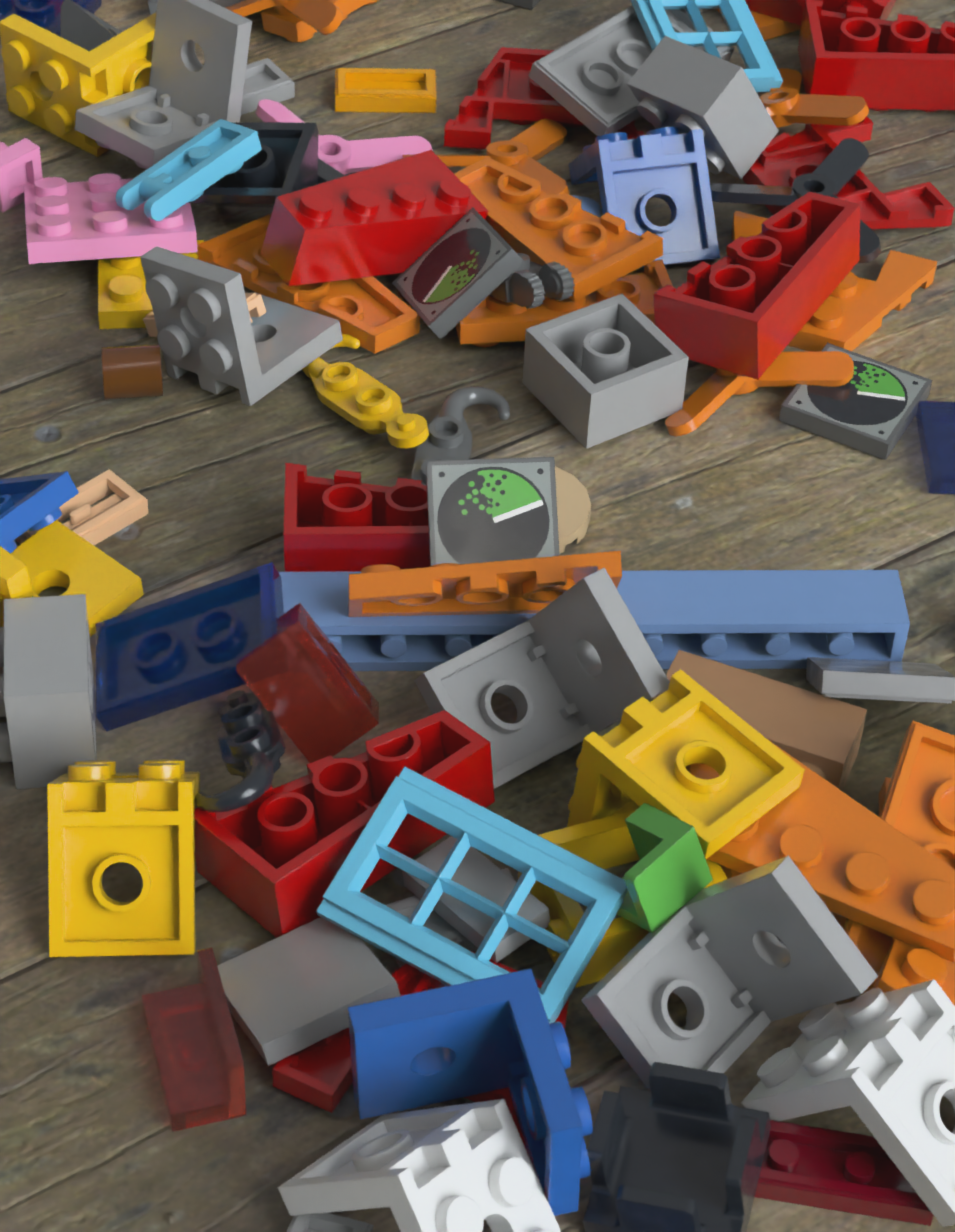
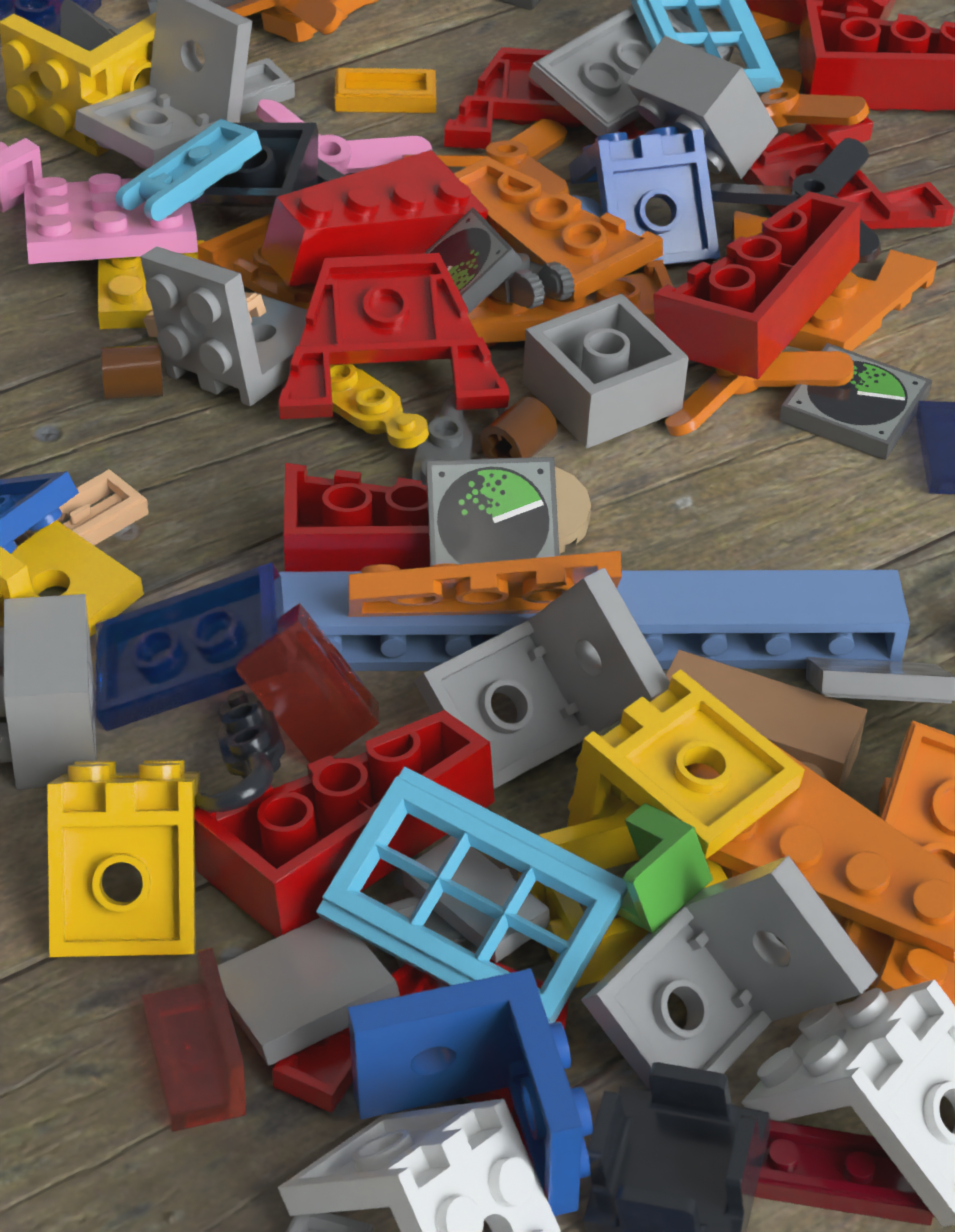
none -> red wing [279,253,509,420]
none -> reddish brown gear [480,397,557,459]

